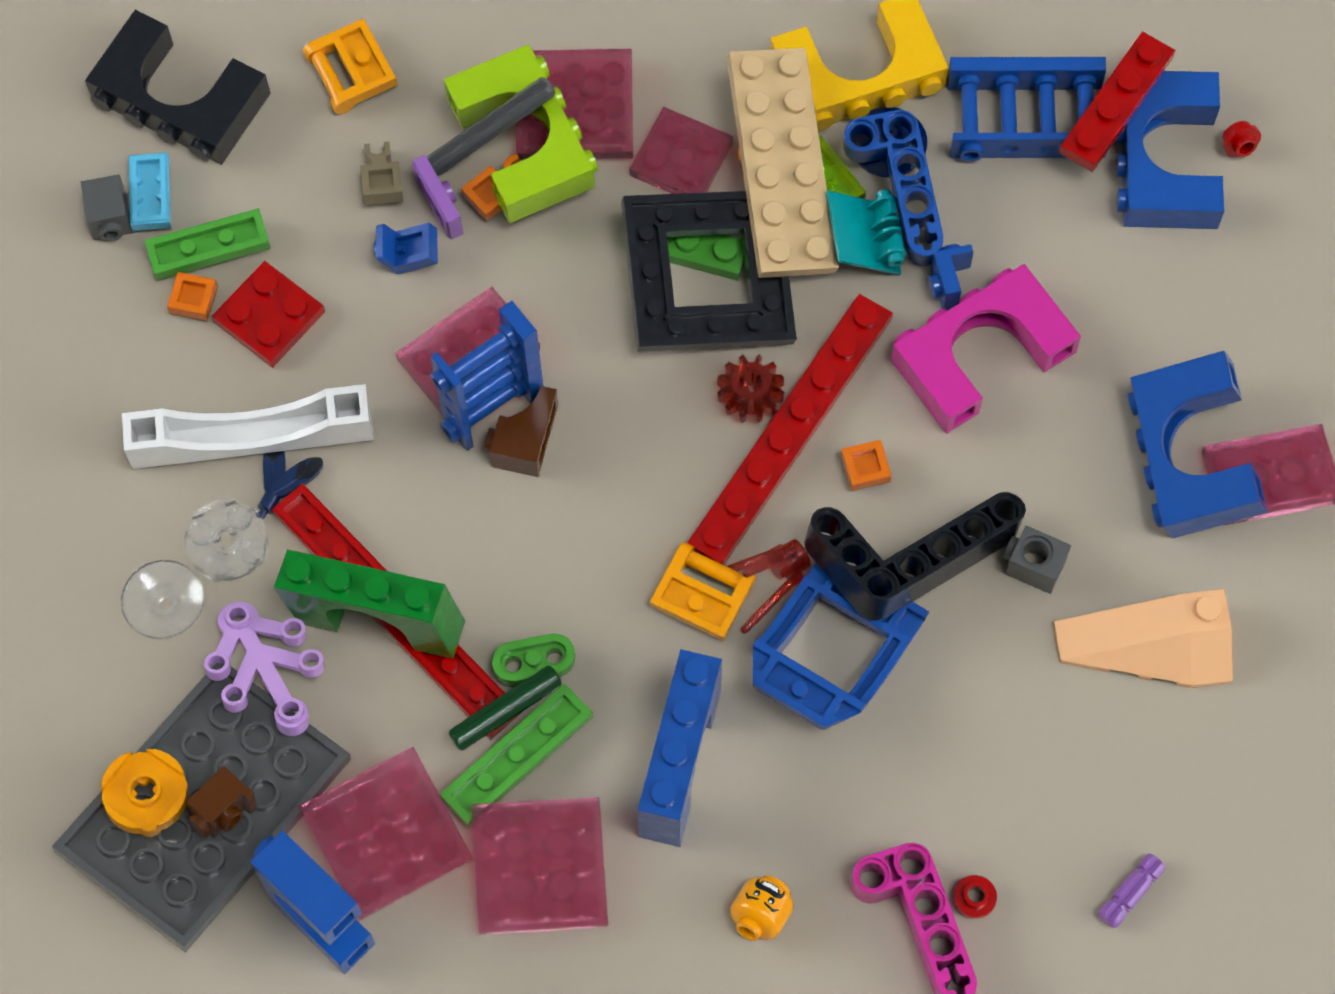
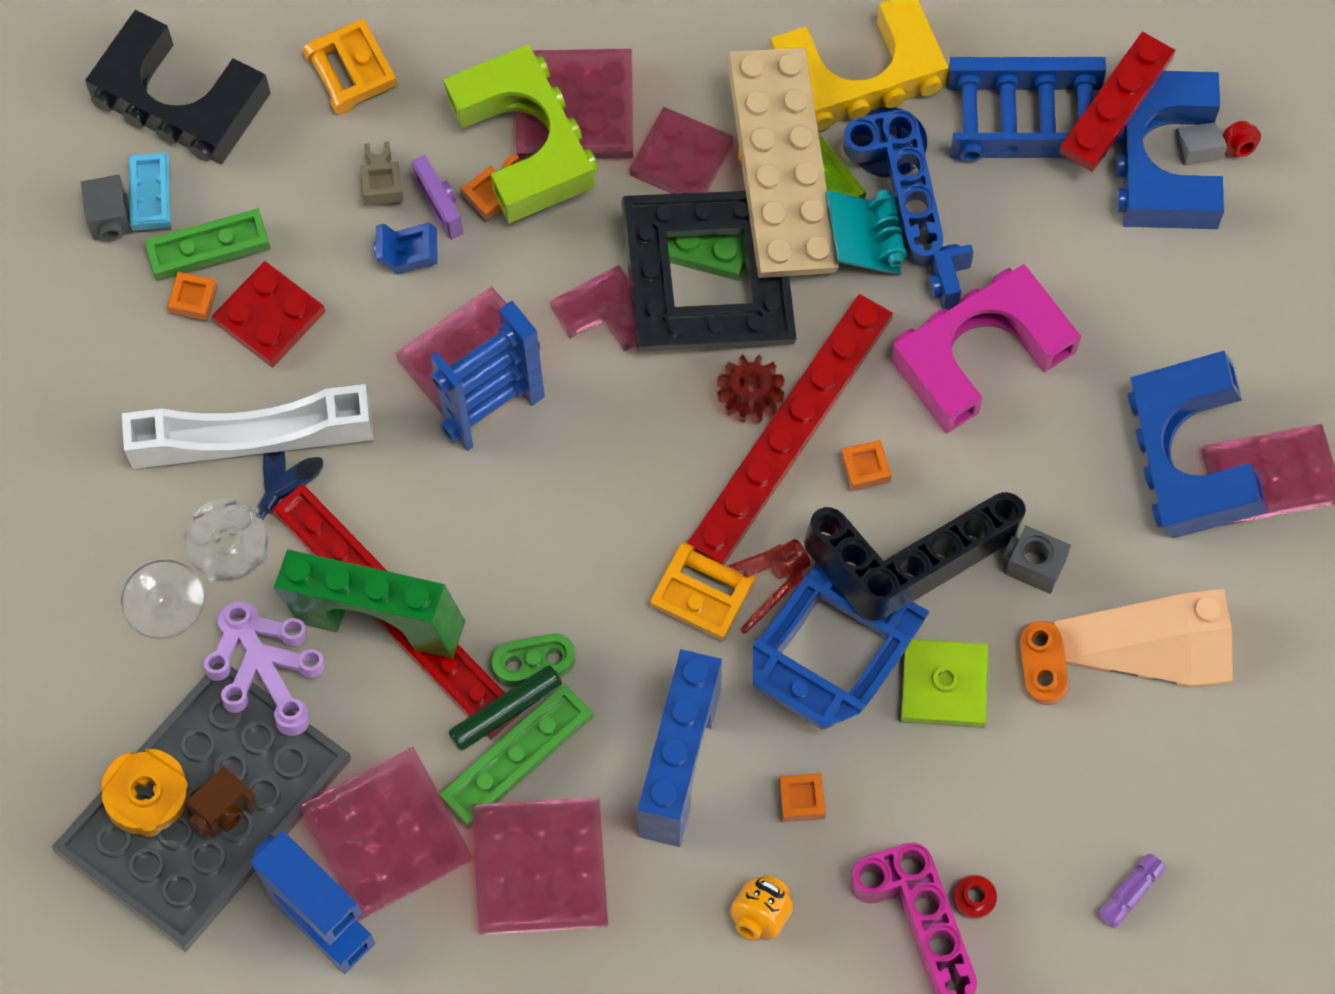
dark grey axle [427,77,556,176] -> none
reddish brown arch [485,386,558,477] -> none
none -> clear pink plate [550,265,636,352]
none -> orange plate [779,773,826,822]
none -> lime plate [901,639,989,728]
none -> orange plate [1020,621,1069,705]
none -> light grey slope [1176,122,1227,165]

